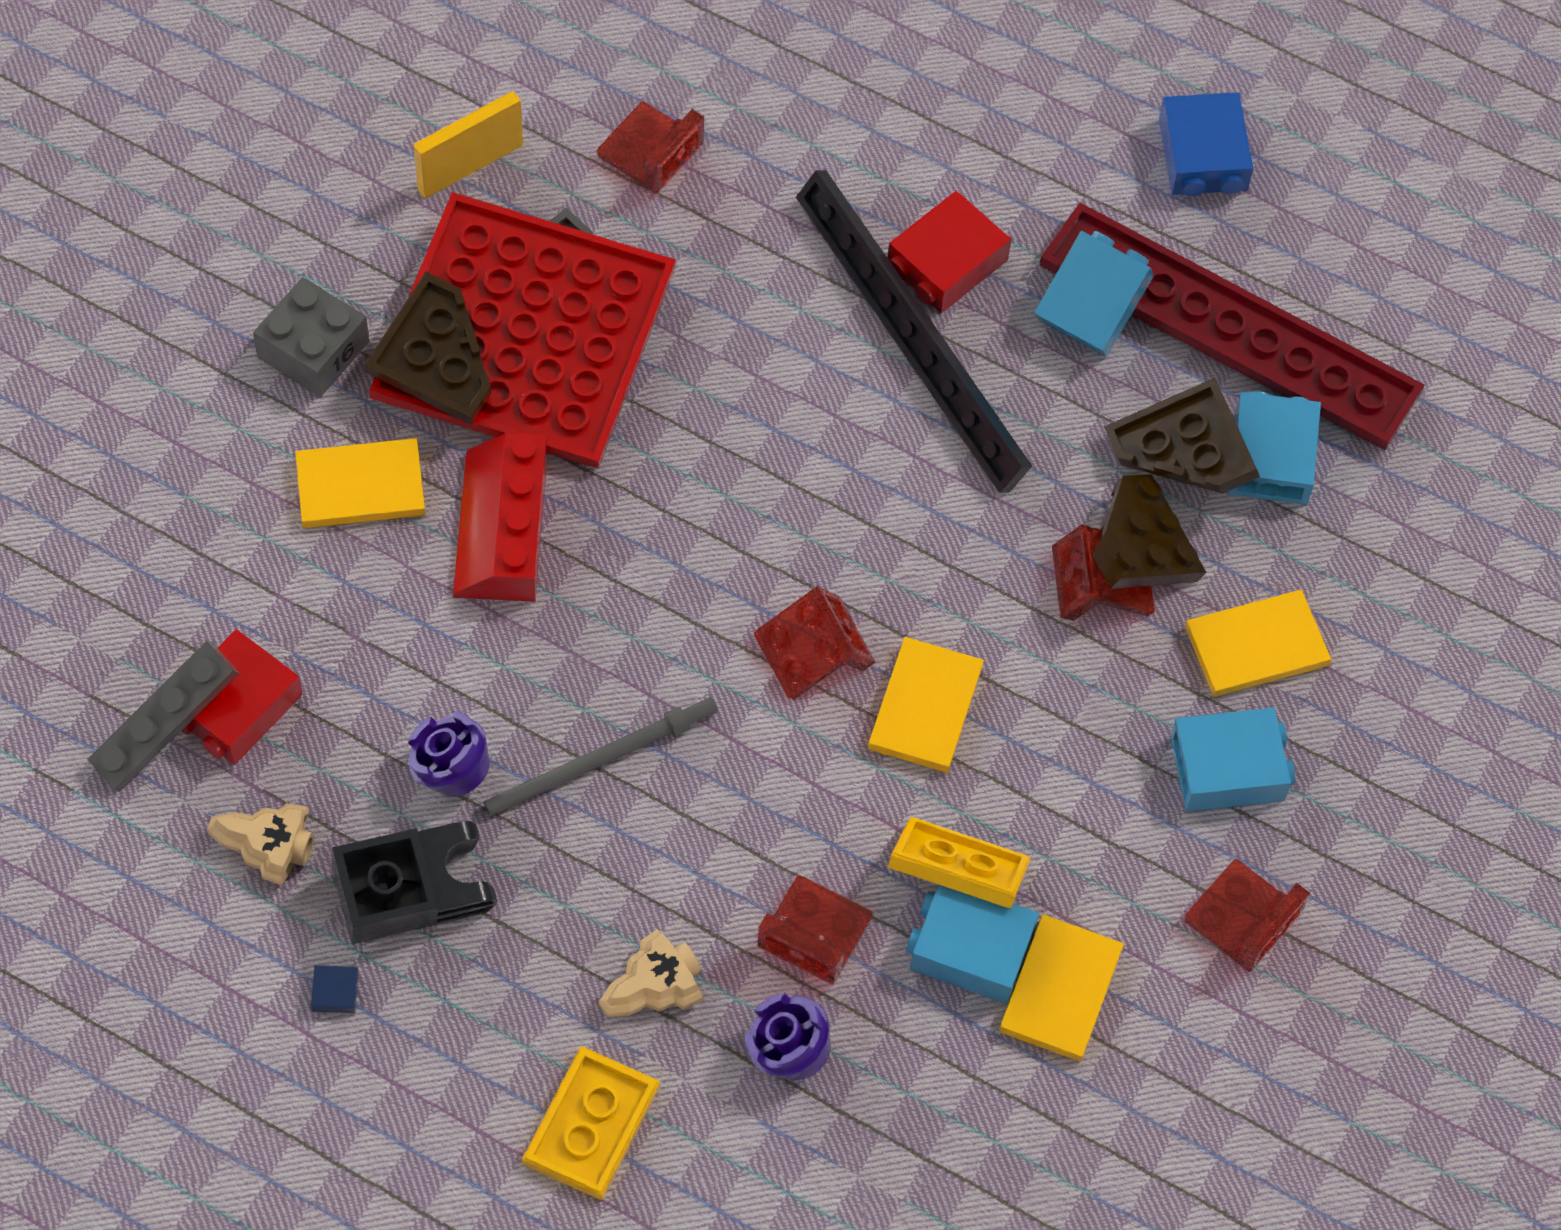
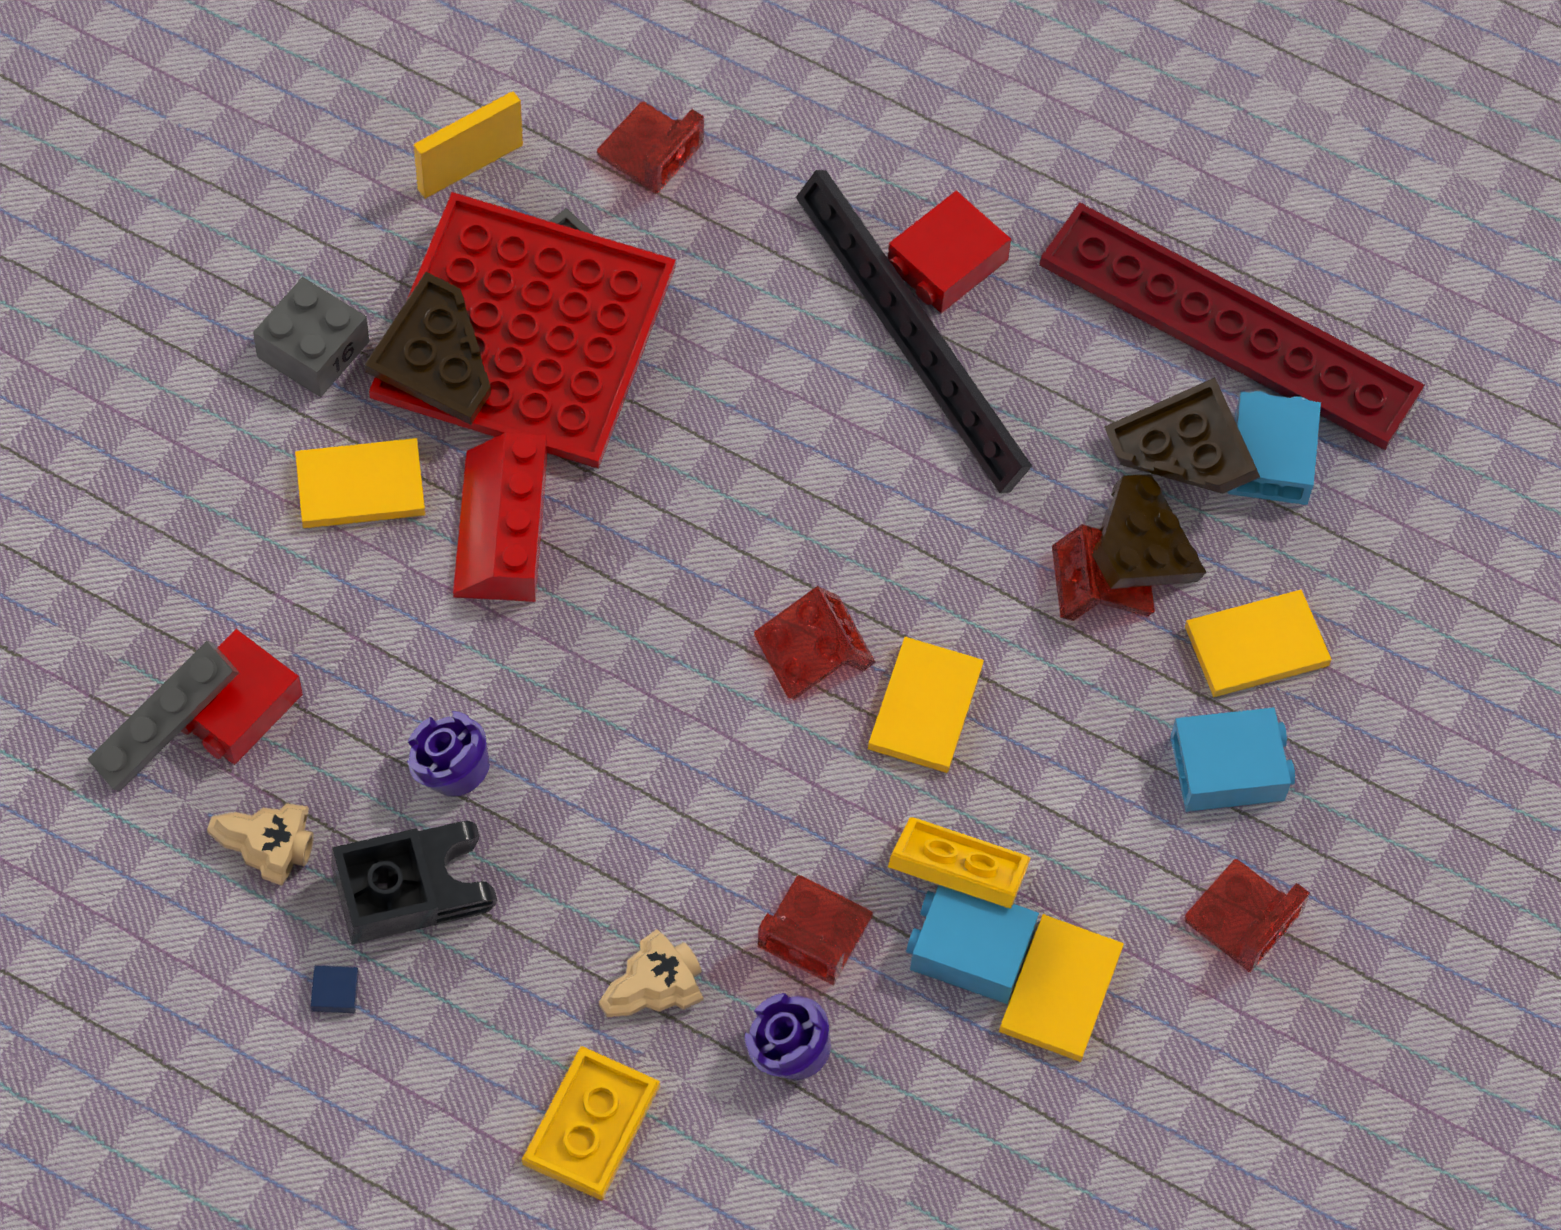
dark grey bar [483,697,718,817] -> none
dark azure brick [1034,230,1154,358] -> none
blue brick [1159,92,1254,196] -> none

